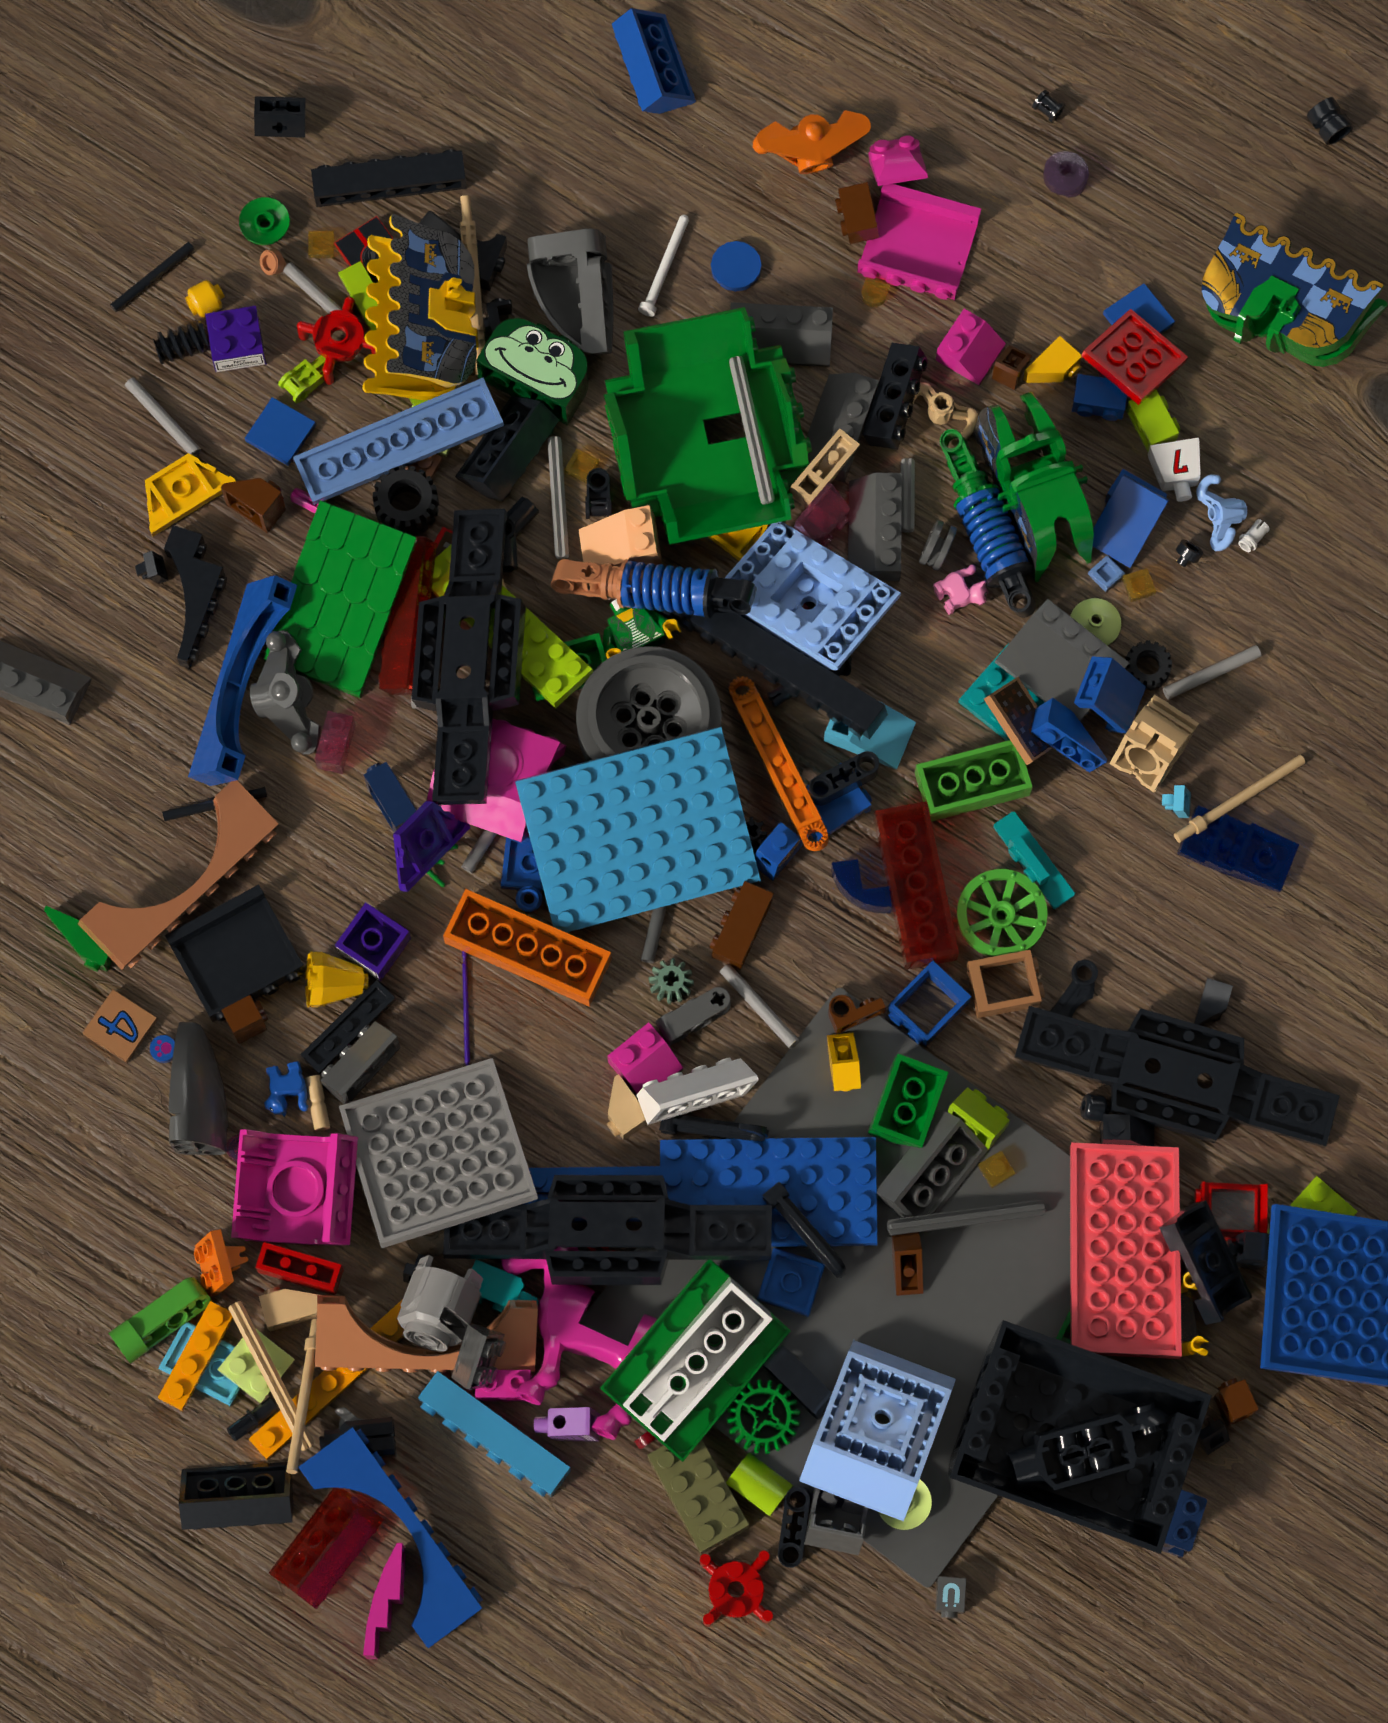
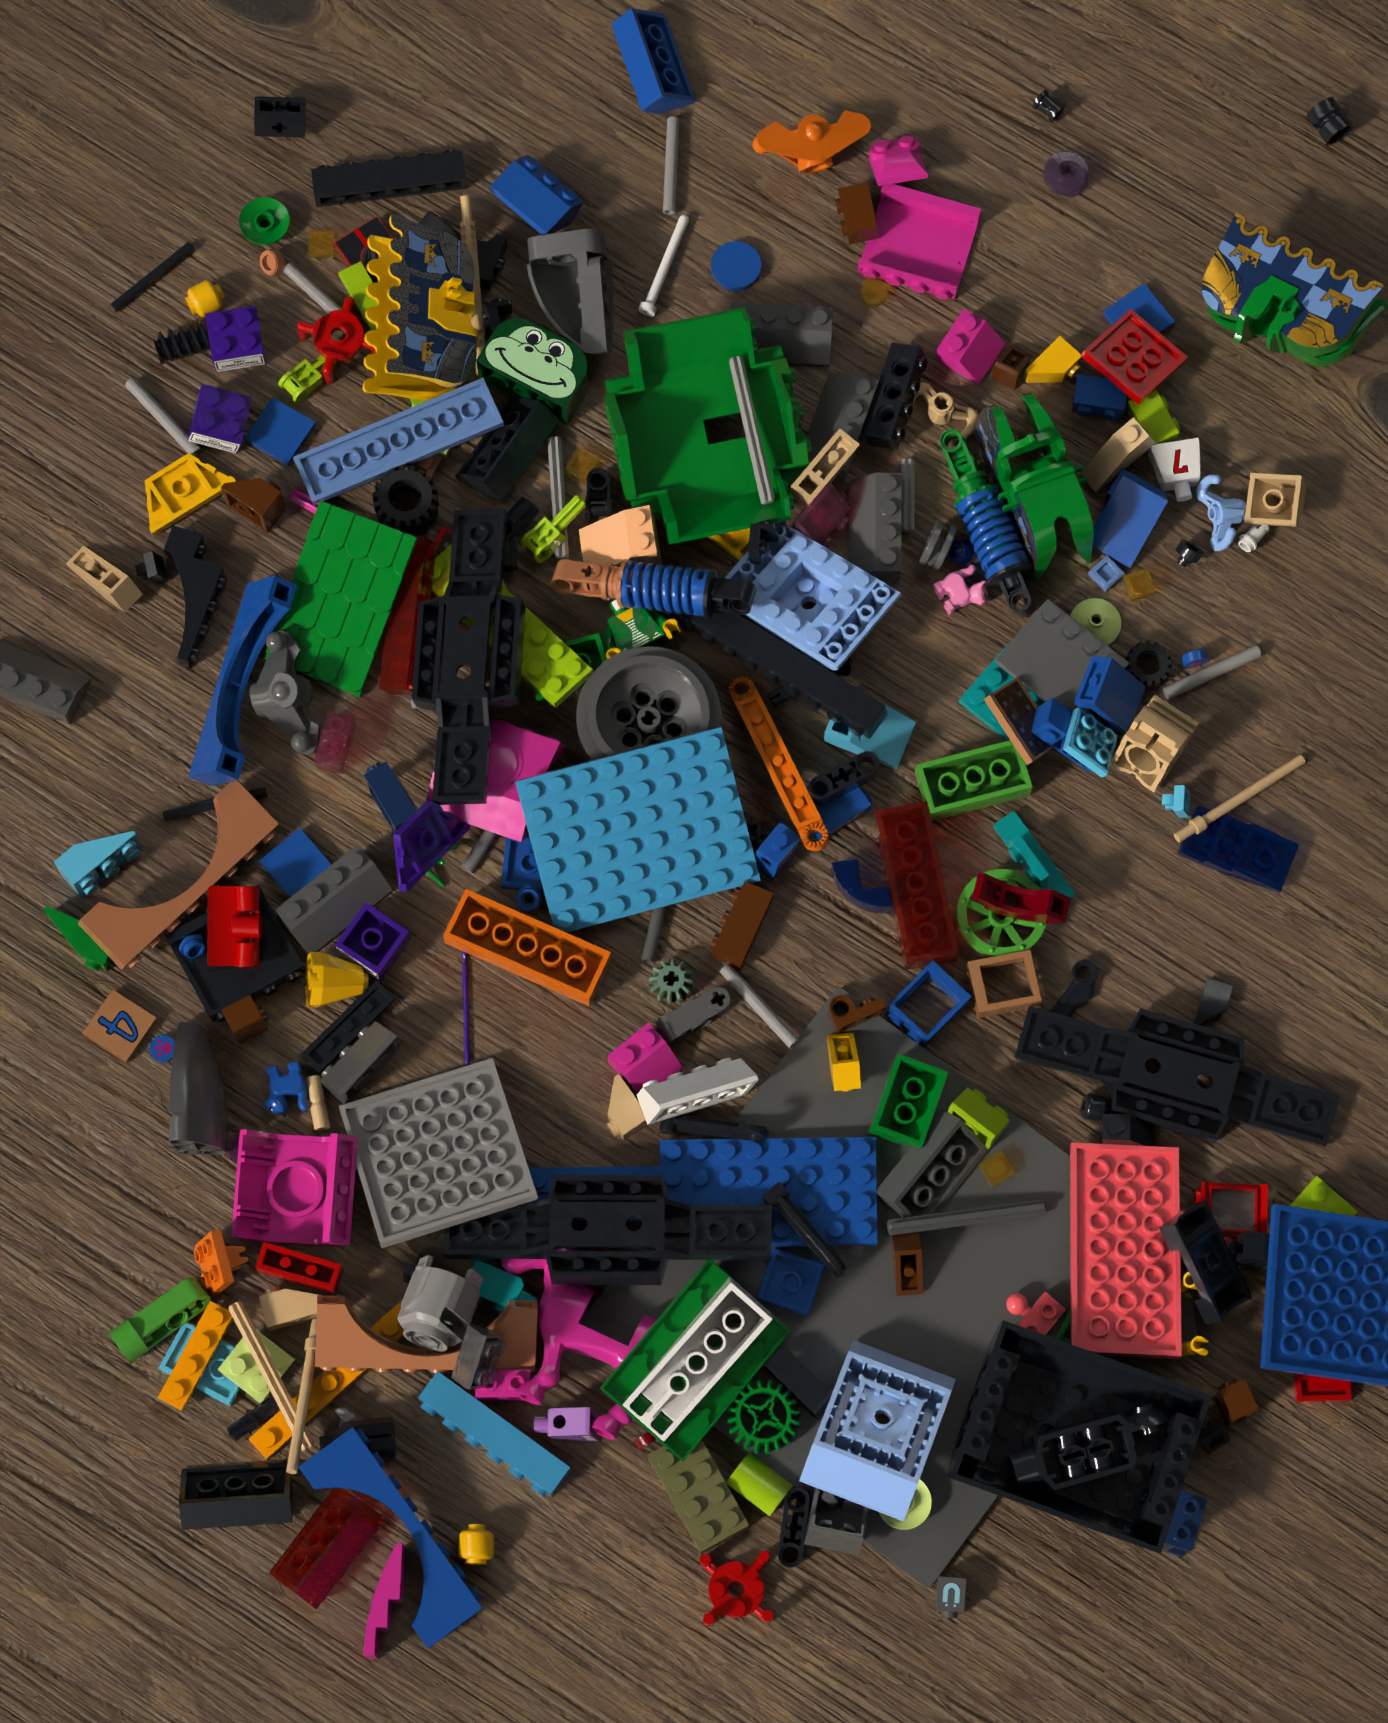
none -> medium azure slope [54,831,143,898]
none -> tan slope [66,546,143,612]
none -> blue plate [179,934,205,959]
none -> dark purple brick [187,384,252,454]
none -> red panel [208,886,263,967]
none -> blue tile [259,828,331,898]
none -> dark grey slope [275,844,393,954]
none -> yellow head [458,1524,494,1565]
none -> blue slope [488,155,584,235]
none -> lime connector [521,495,586,563]
none -> light grey piece [663,117,680,215]
none -> black bracket [748,522,779,564]
none -> clear blue plate [948,539,974,564]
none -> dark red arch [972,873,1071,924]
none -> coral plate [1006,1292,1066,1335]
none -> medium azure tile [1063,707,1118,778]
none -> tan slope [1080,417,1156,493]
none -> blue tile [1181,649,1209,668]
none -> tan slope [1244,473,1306,527]
none -> red tile [1294,1374,1352,1403]

